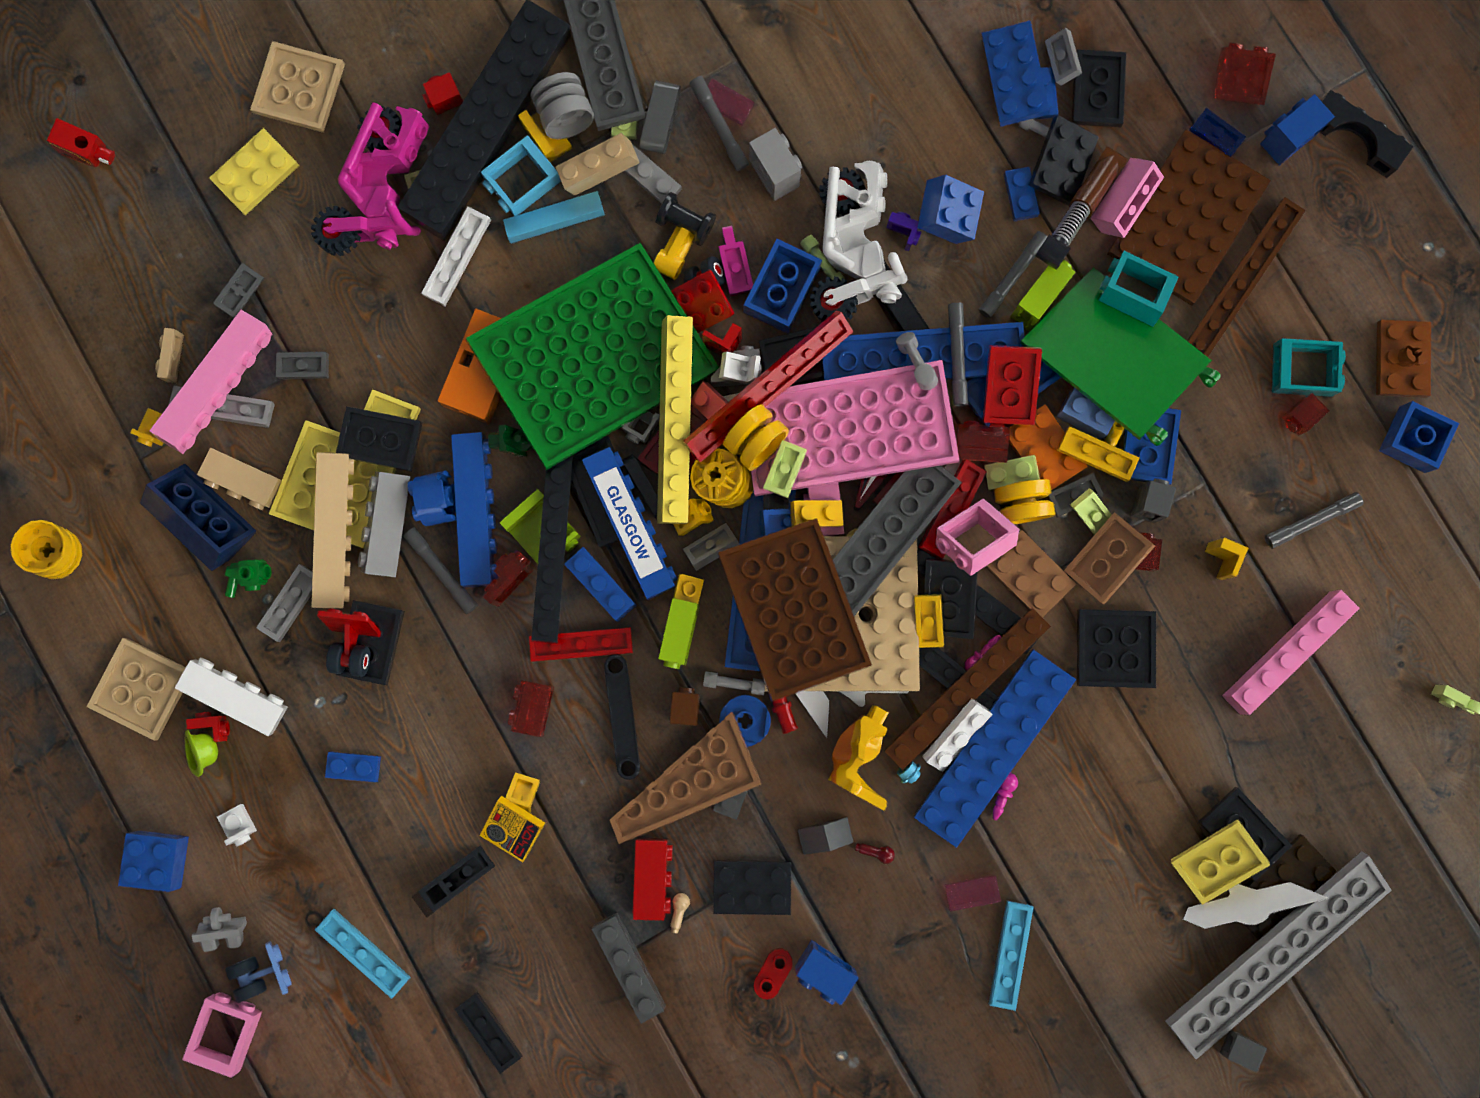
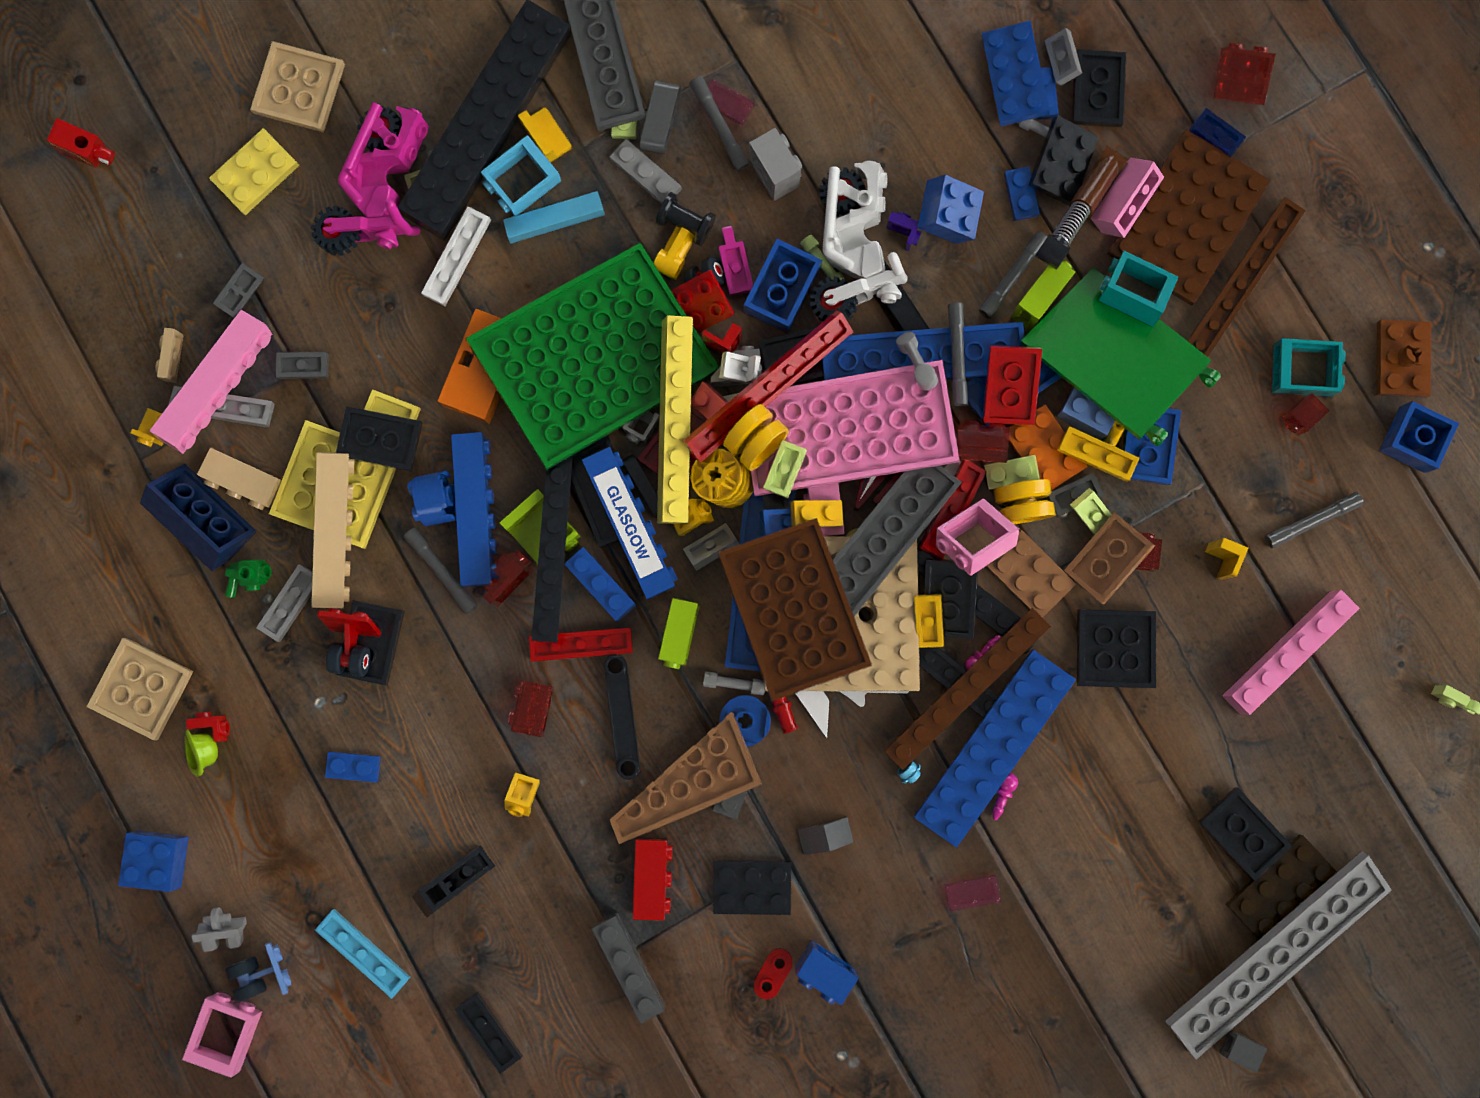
yellow wheel [11,520,82,579] -> none
white brick [175,658,288,736] -> none
white bracket [217,804,257,847] -> none
light grey brick [358,471,410,577] -> none
red brick [422,72,463,115] -> none
tile [479,796,545,862] -> none
dark green hips [488,425,532,457] -> none
light grey wheel [531,72,594,139] -> none
tan brick [556,133,640,195] -> none
reddish brown brick [670,687,700,726] -> none
tan piece [670,893,690,933] -> none
yellow bracket [673,574,704,604] -> none
yellow hips [828,705,888,811] -> none
dark red piece [855,843,895,864] -> none
white plate [922,699,992,772] -> none
medium azure tile [989,901,1033,1011] -> none
dark grey brick [1130,478,1176,523] -> none
light yellow plate [1171,819,1270,905] -> none
white sticker [1183,882,1328,929] -> none
blue brick [1260,94,1335,166] -> none
black arch [1320,90,1414,178] -> none

